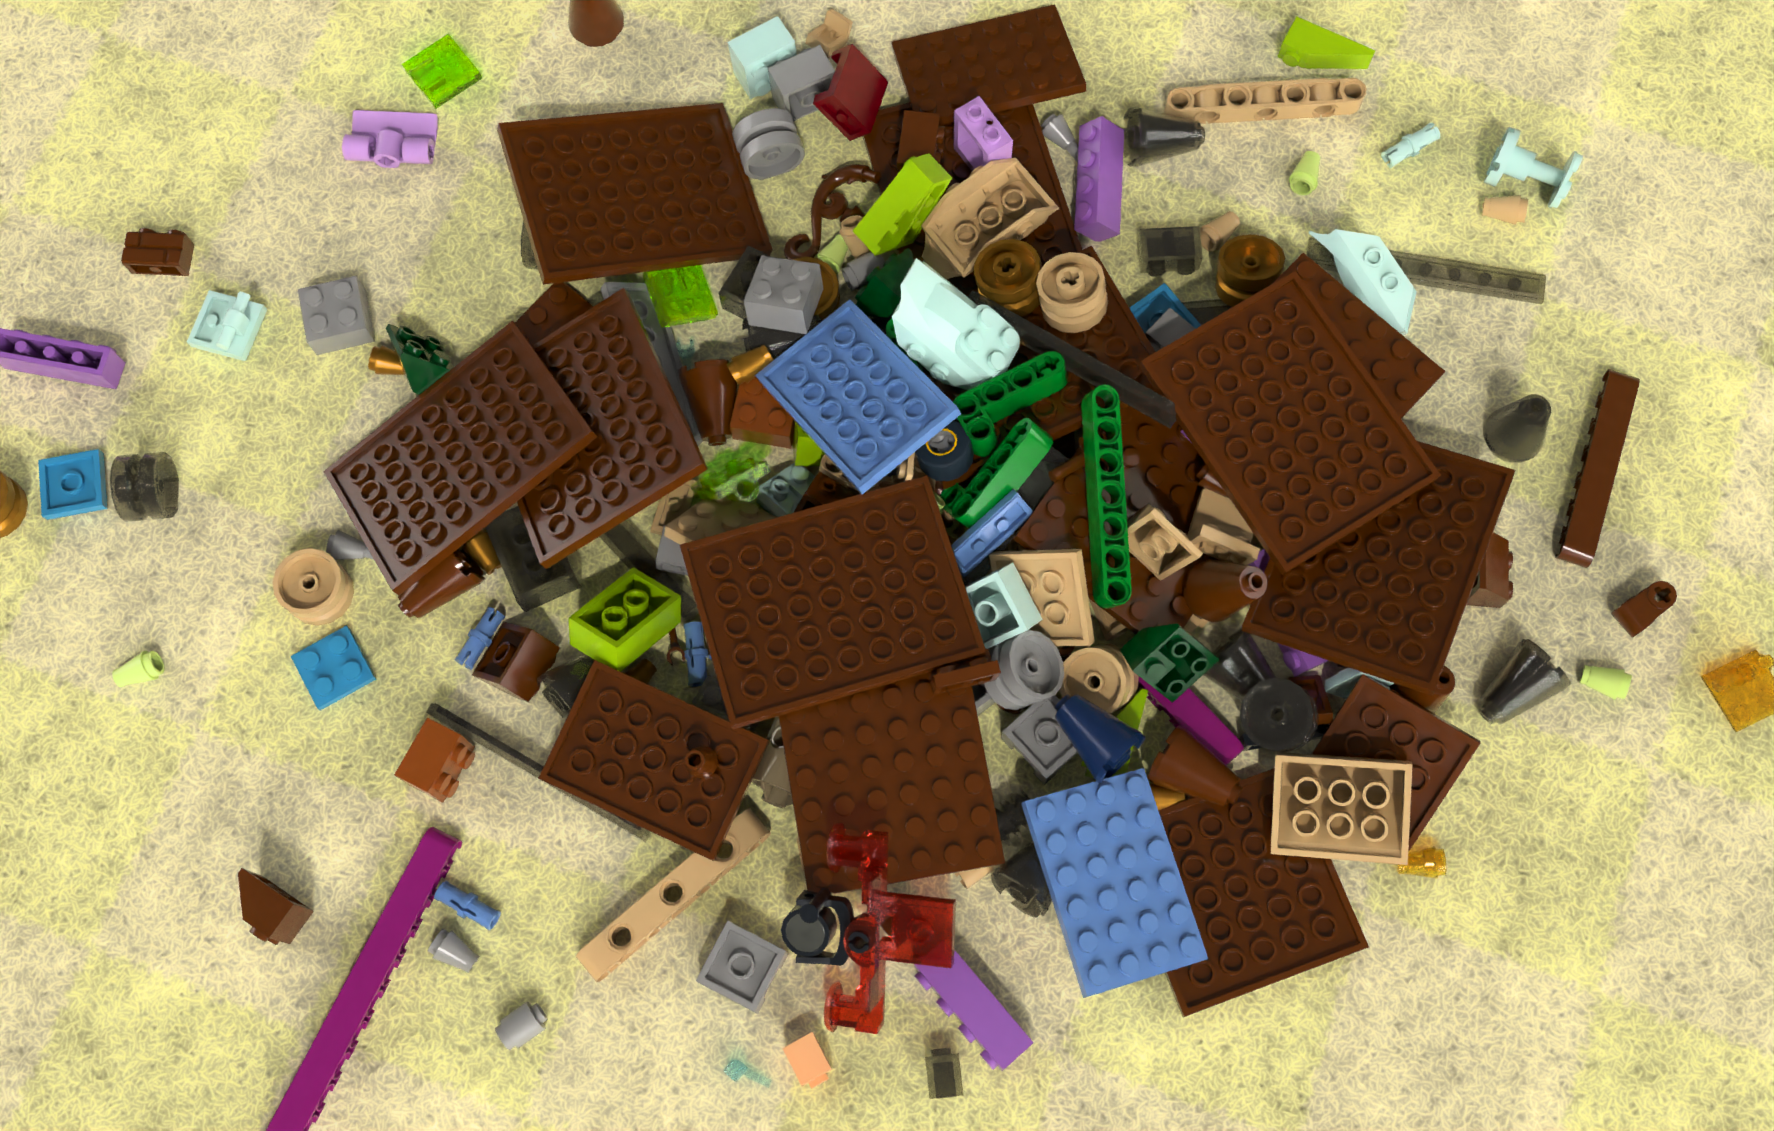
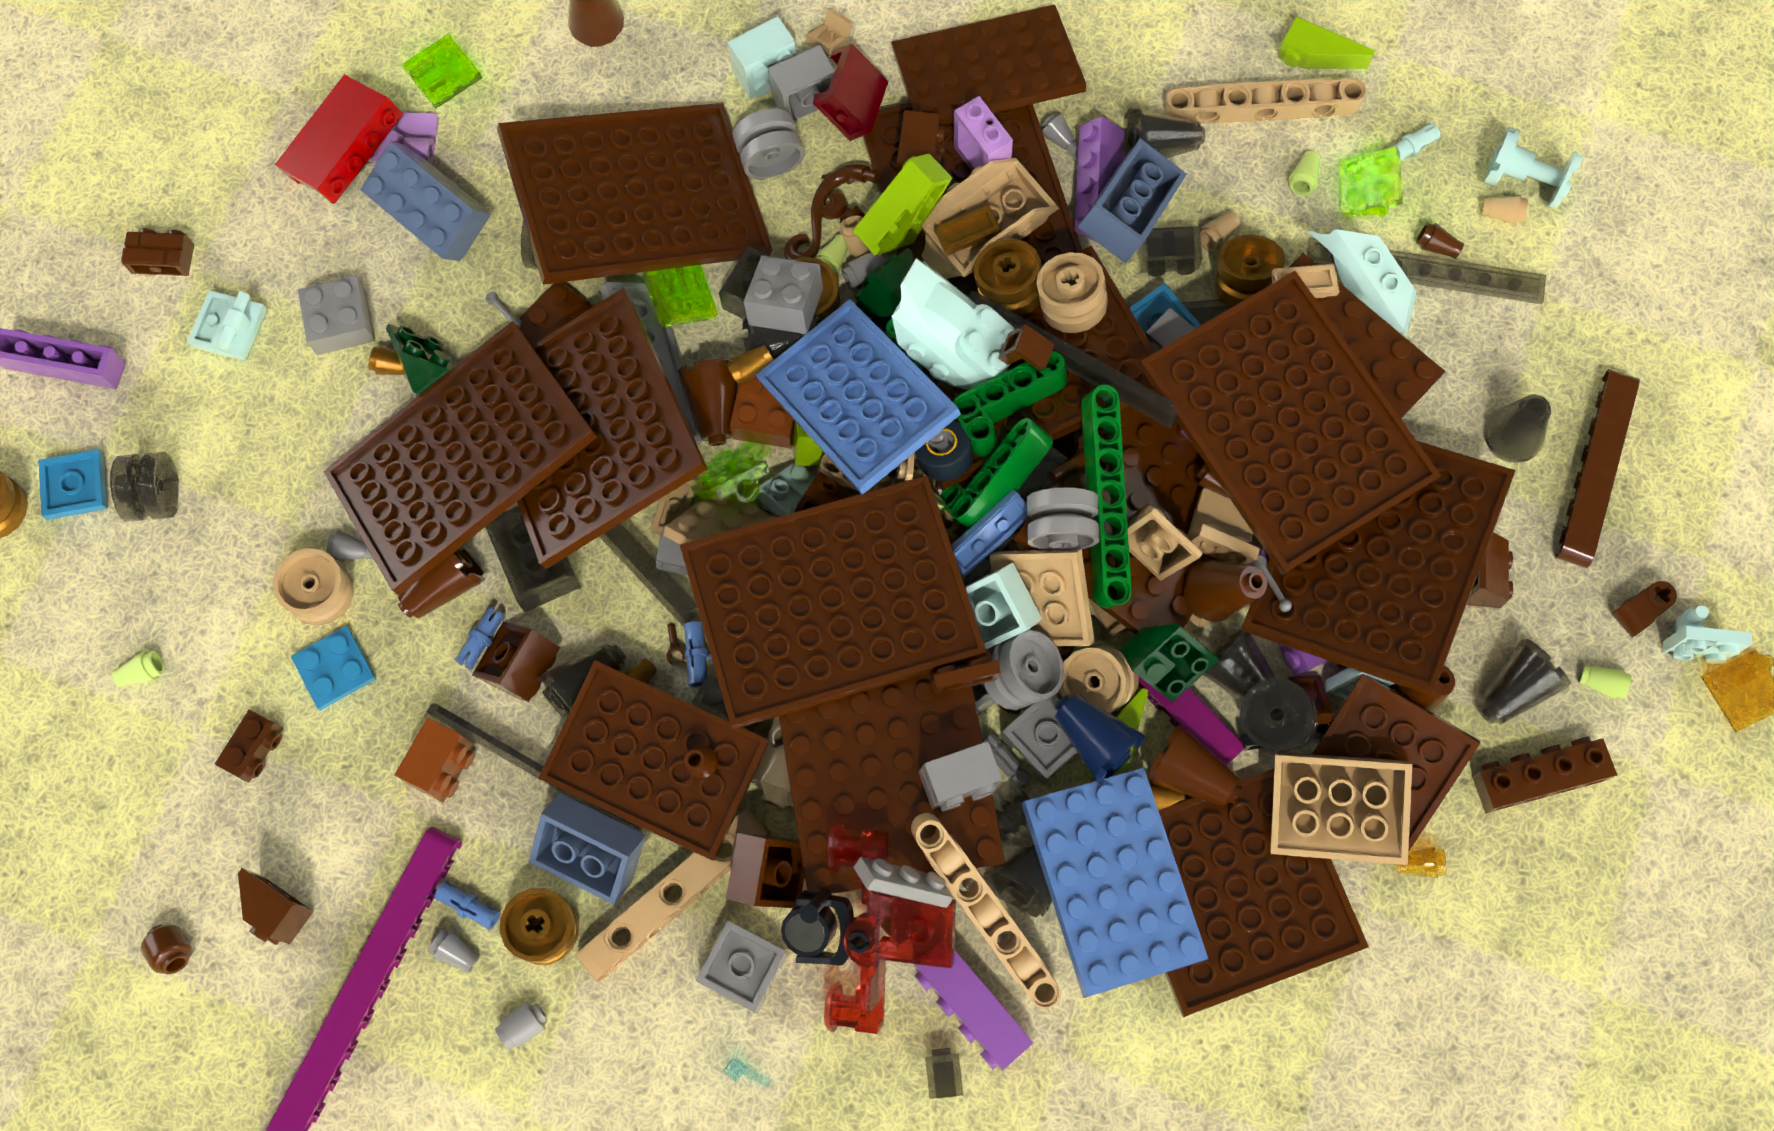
pearl gold cone [463,529,503,575] -> none
lime brick [569,567,681,672] -> none
clear light blue hand [676,339,695,370] -> none
light nougat brick [782,1032,832,1089] -> none
none -> reddish brown head [141,924,192,975]
none -> reddish brown bracket [214,709,283,783]
none -> red panel [275,74,403,204]
none -> sand blue brick [360,141,491,261]
none -> light grey hinge [485,292,521,328]
none -> pearl gold wheel [500,888,579,965]
none -> sand blue brick [529,793,646,905]
none -> reddish brown brick [726,833,805,908]
none -> light grey plate [854,857,954,908]
none -> tan beam [911,813,1060,1009]
none -> light grey piece [918,741,1002,812]
none -> pearl gold tile [934,204,1001,257]
none -> light grey axle [982,733,1032,789]
none -> reddish brown panel [998,324,1055,370]
none -> light grey wheel [1027,487,1099,550]
none -> sand blue brick [1078,138,1187,263]
none -> light grey hinge [1254,556,1292,612]
none -> tan tile [1271,264,1339,298]
none -> clear neon green plate [1339,146,1403,217]
none -> reddish brown cone [1416,222,1464,259]
none -> reddish brown brick [1472,736,1617,814]
none -> light aqua plate [1663,605,1752,664]

